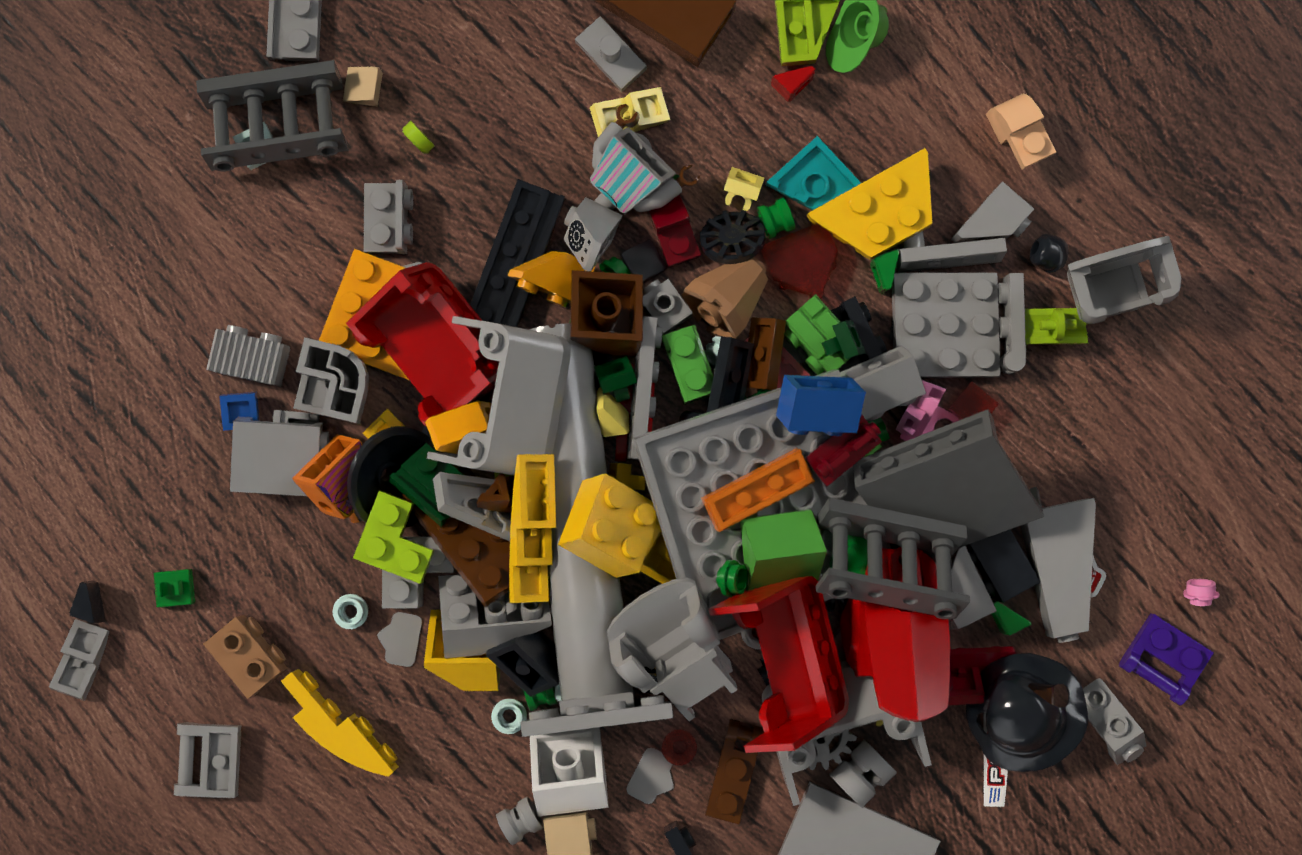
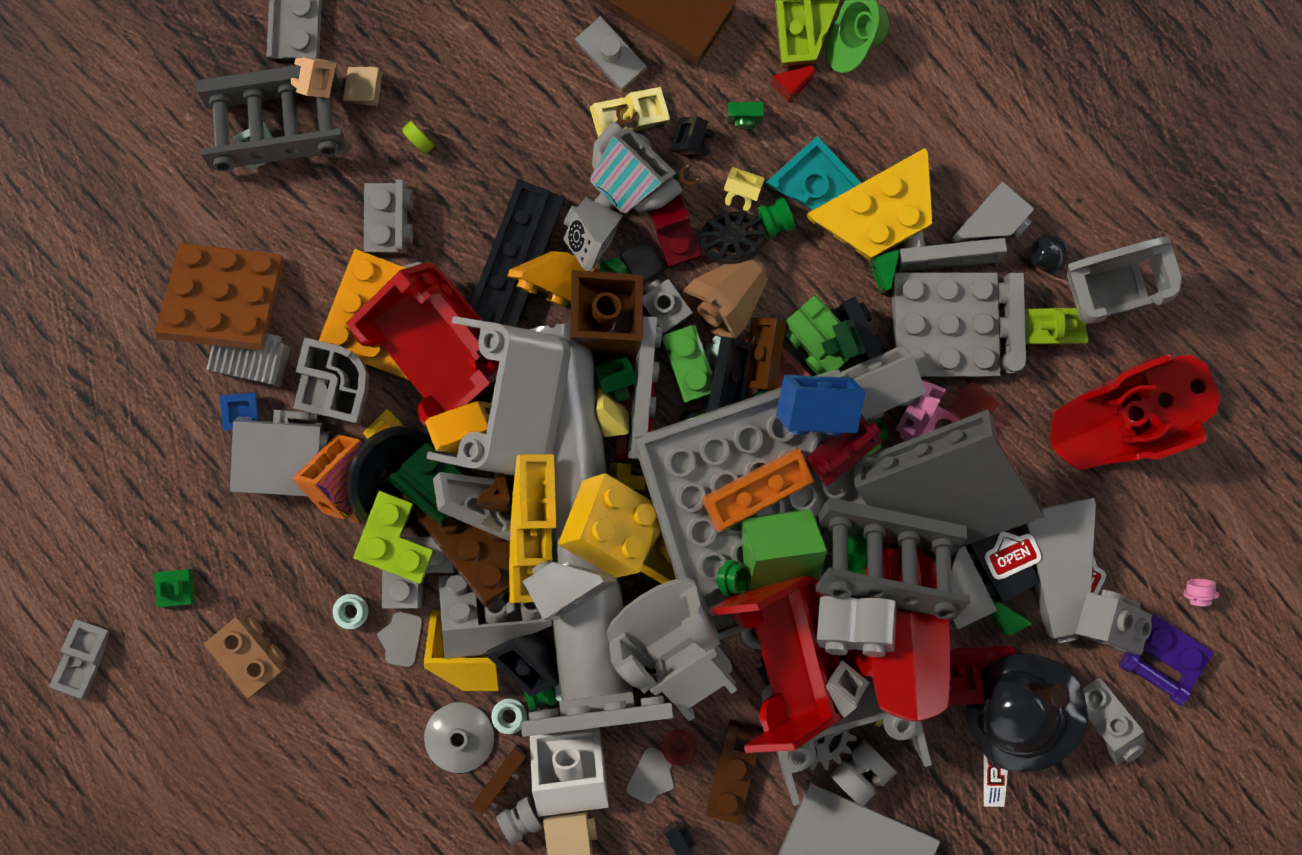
black slope [69,581,105,624] -> none
light grey plate [174,722,242,798] -> none
yellow slope [281,669,399,777] -> none
clear red slope [760,223,838,299] -> none
light nougat brick [986,93,1056,170] -> none
none -> dark orange plate [155,243,284,351]
none -> light nougat tile [291,57,336,98]
none -> light grey dish [424,702,494,773]
none -> reddish brown plate [471,744,528,815]
none -> light grey slope [523,560,617,620]
none -> black tile [670,116,715,156]
none -> green plate [727,102,763,129]
none -> light grey brick [817,596,897,657]
none -> light grey slope [825,660,871,718]
none -> sticker [985,532,1042,580]
none -> red piece [1050,353,1220,471]
none -> light grey brick [1076,590,1152,656]

